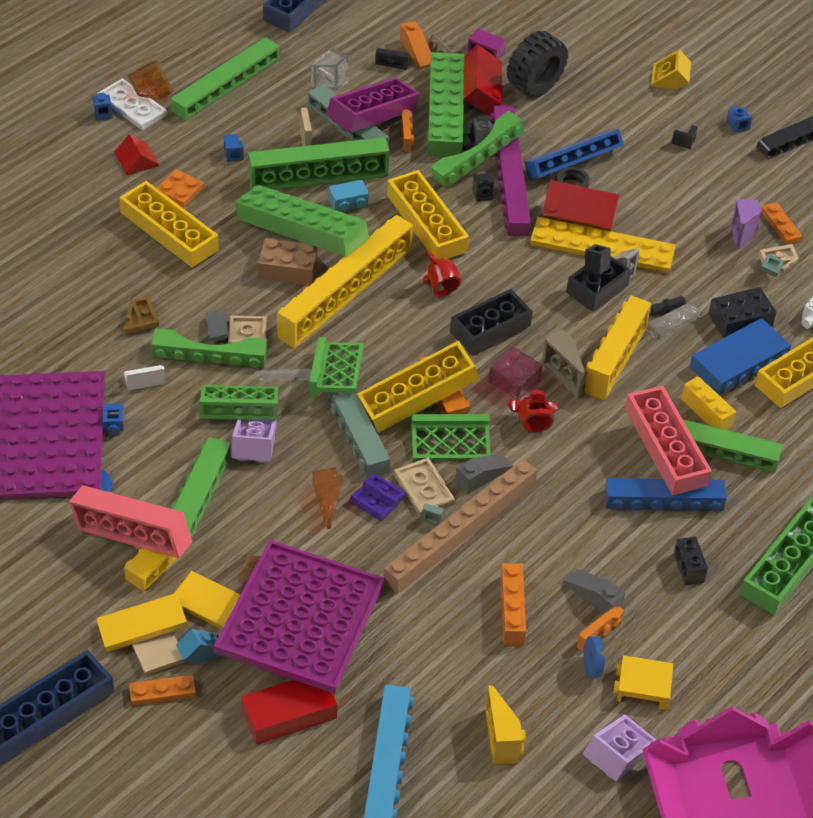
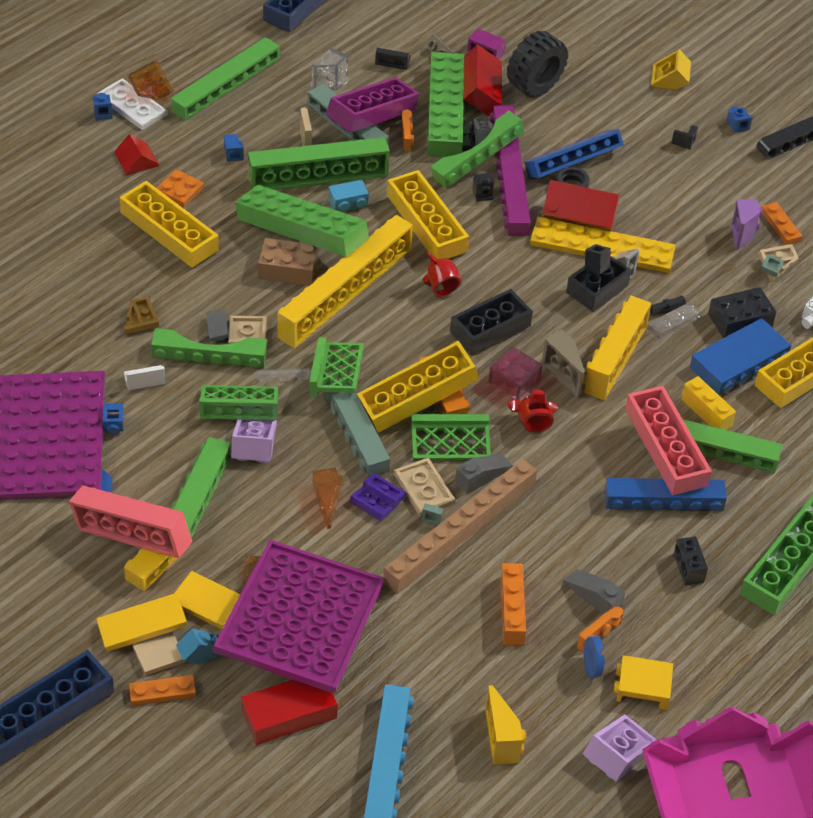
orange slope [400,21,431,69] -> none

